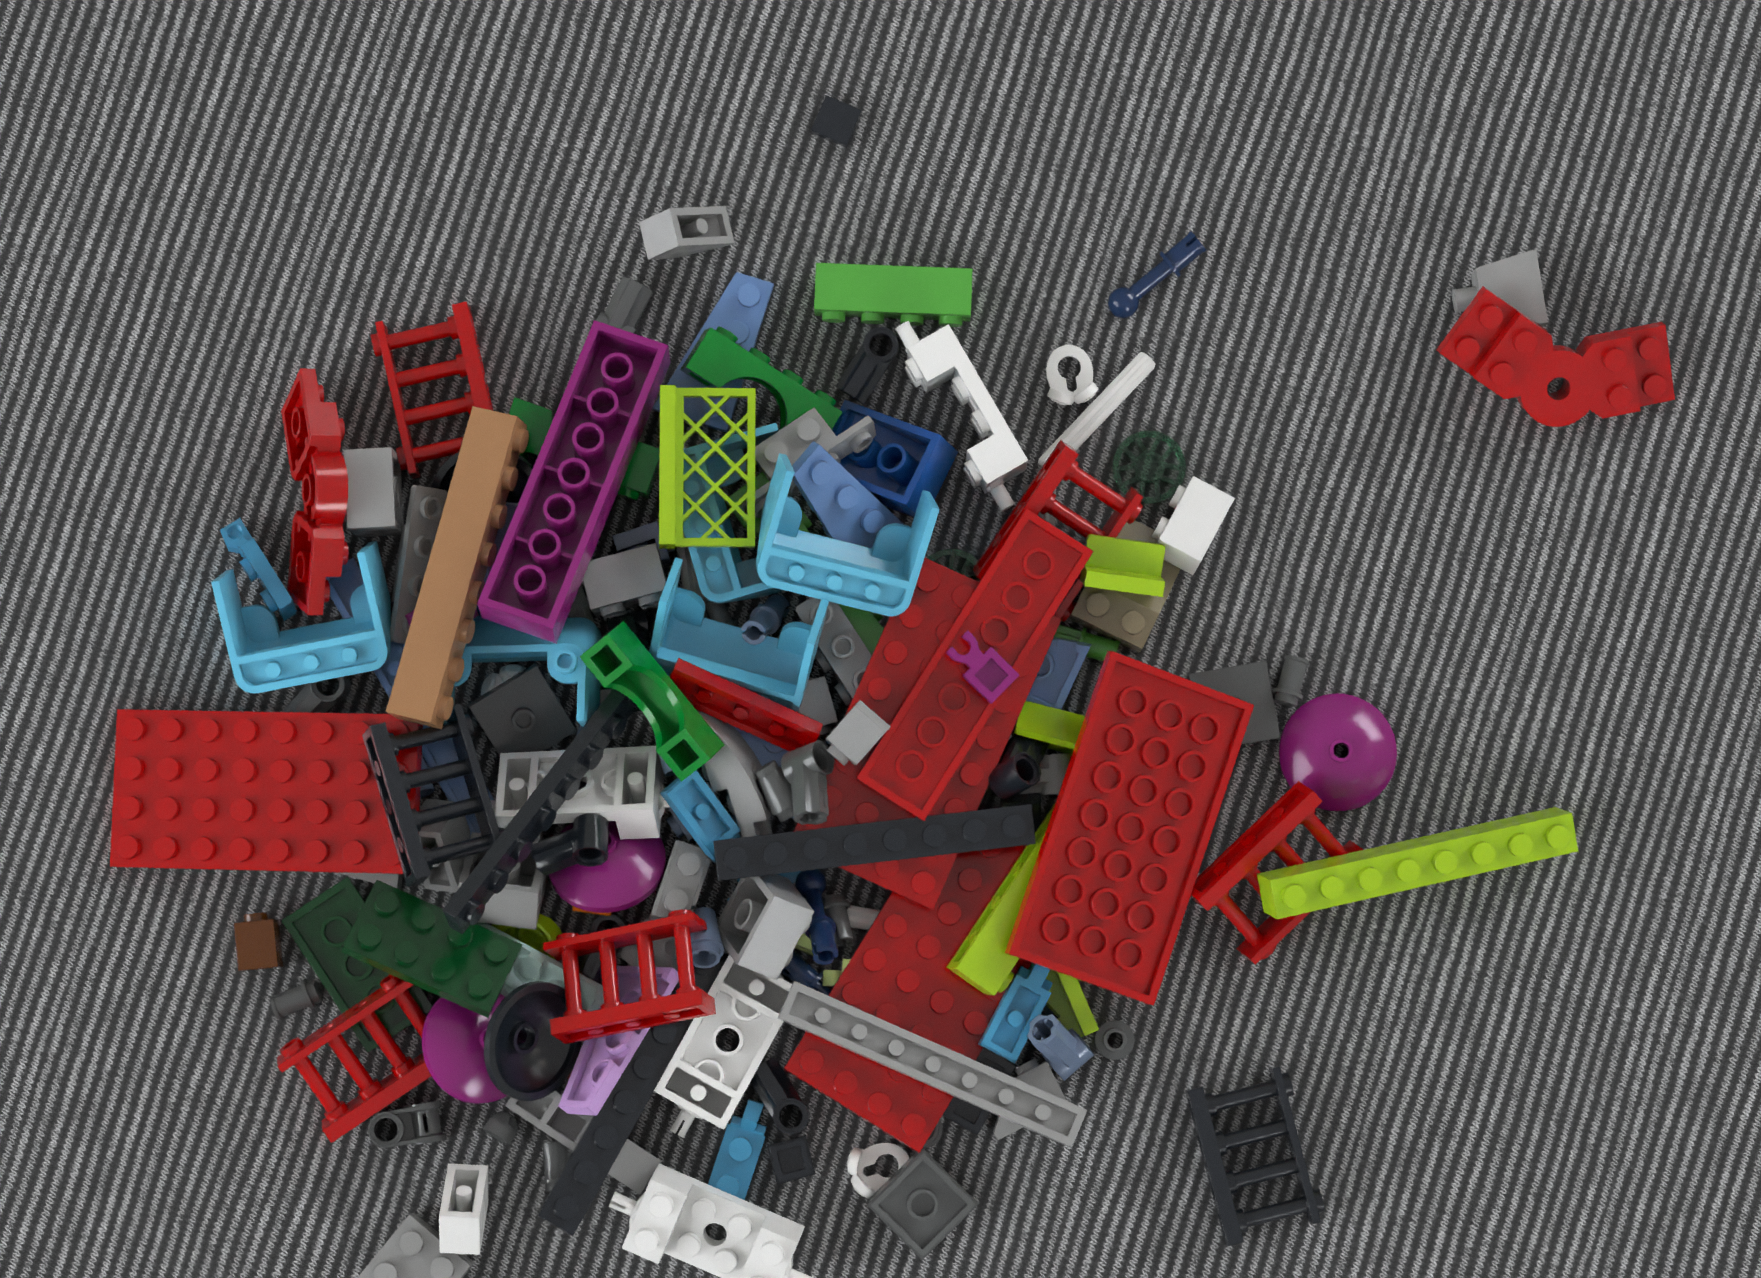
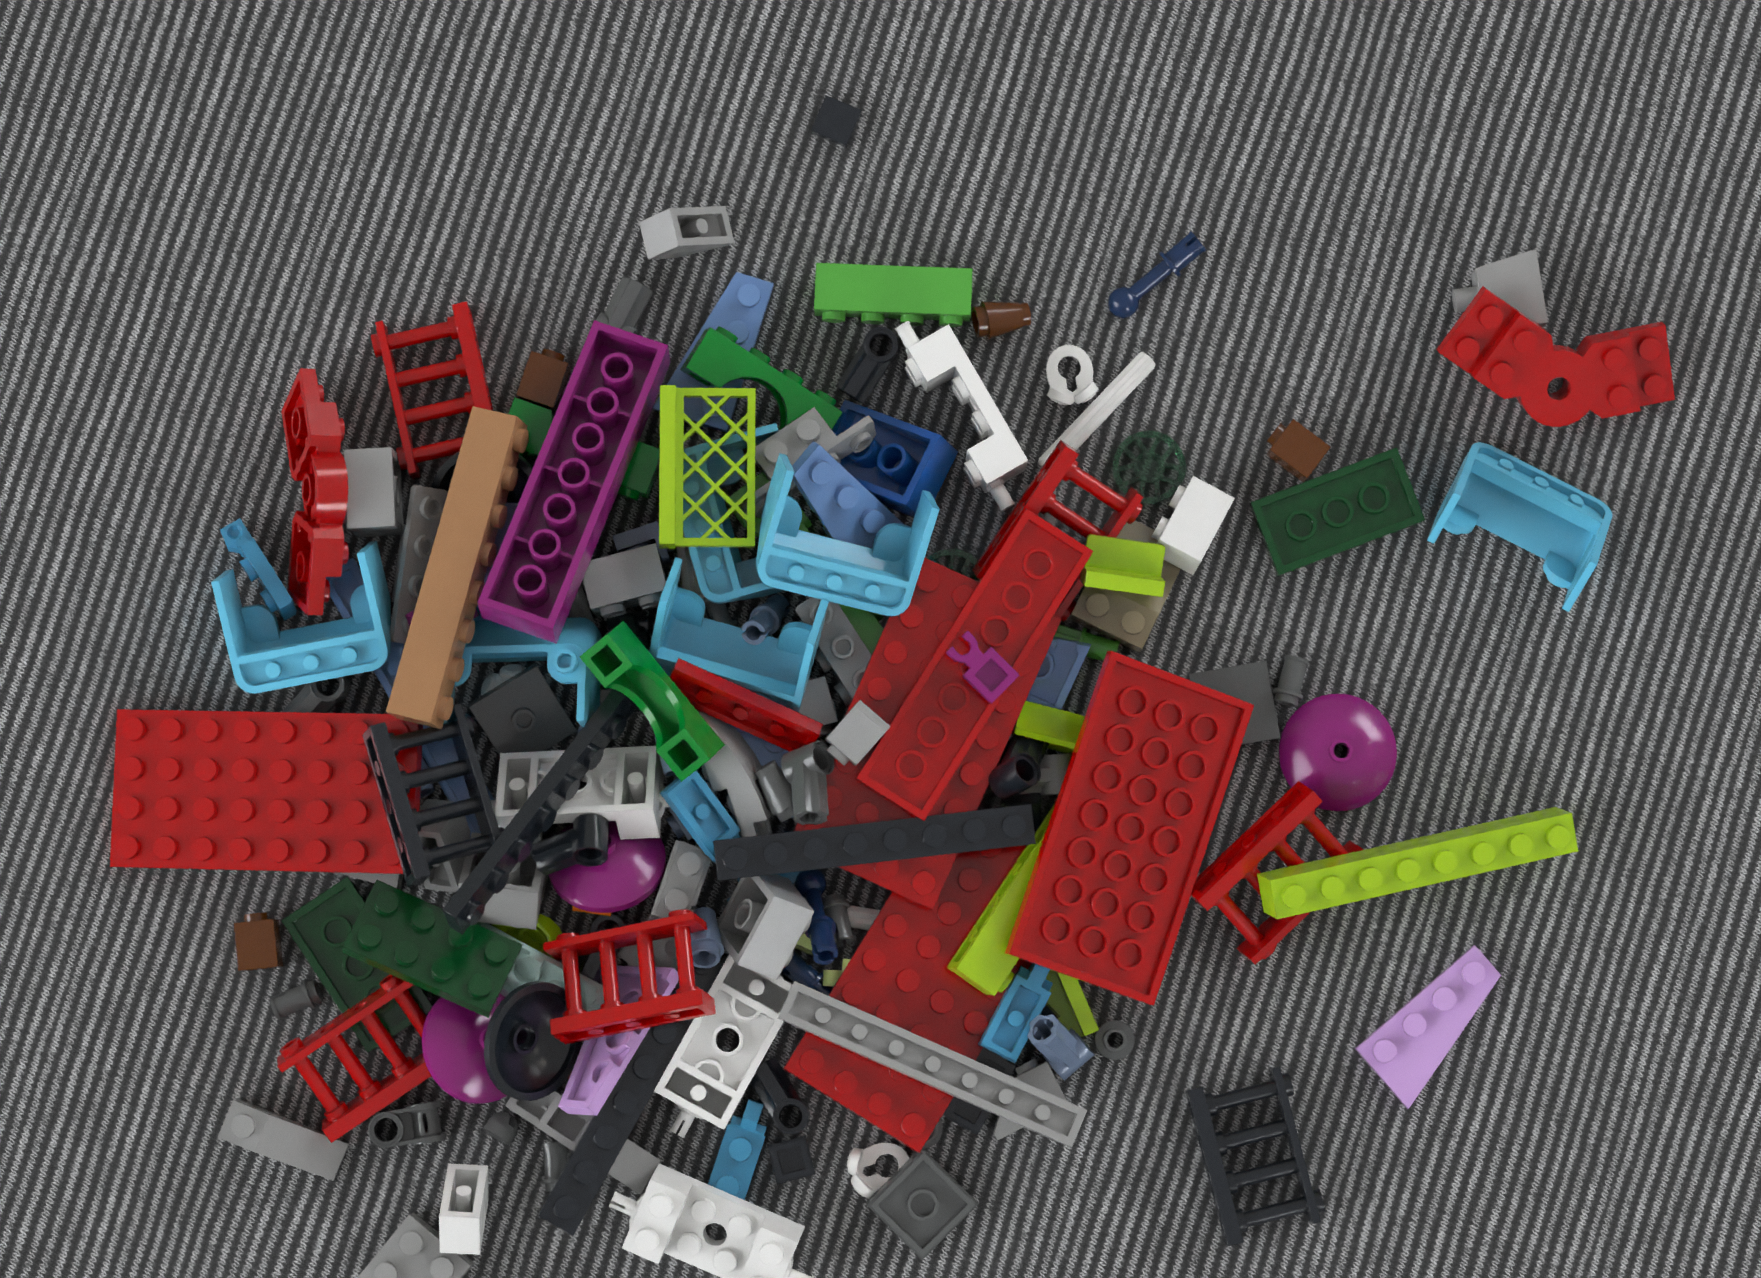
none -> light grey slope [218,1099,349,1181]
none -> reddish brown brick [516,348,571,413]
none -> reddish brown cone [971,302,1031,340]
none -> dark green plate [1249,447,1425,577]
none -> reddish brown brick [1266,419,1331,482]
none -> lavender wing [1355,945,1501,1109]
none -> medium azure windscreen [1427,442,1612,612]

